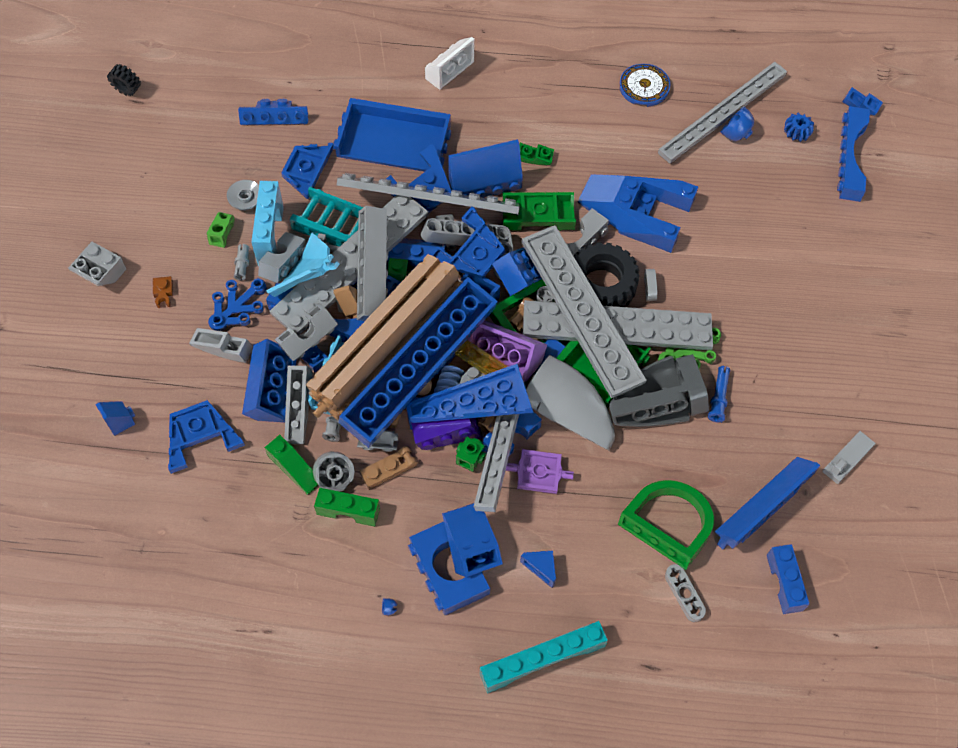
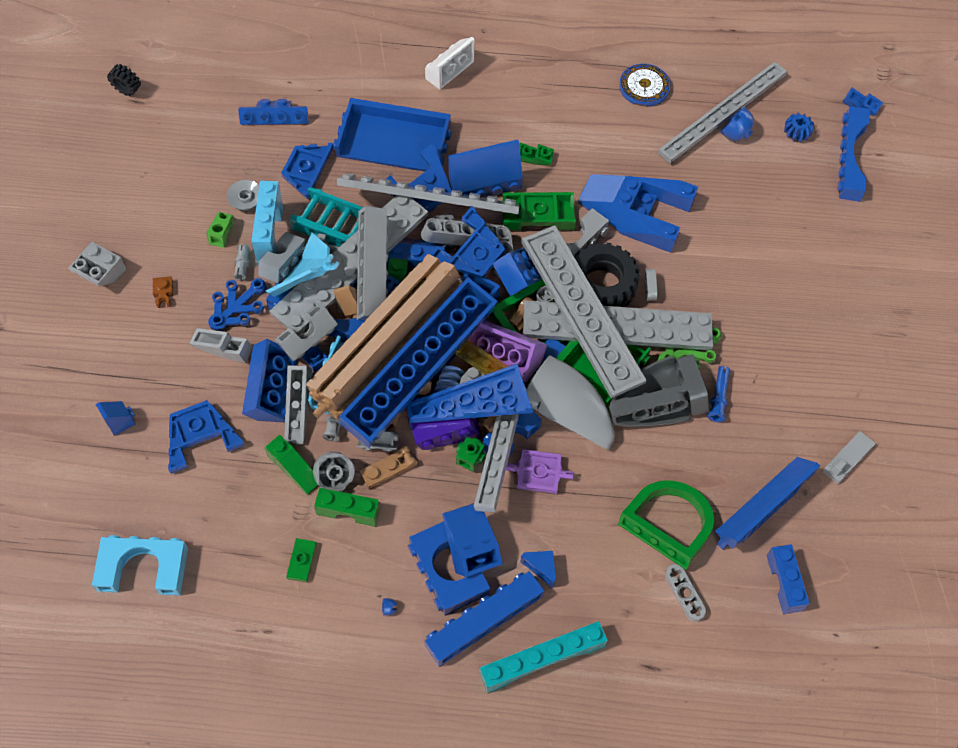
none -> medium azure arch [92,535,188,596]
none -> green plate [286,538,317,583]
none -> blue brick [425,571,544,667]

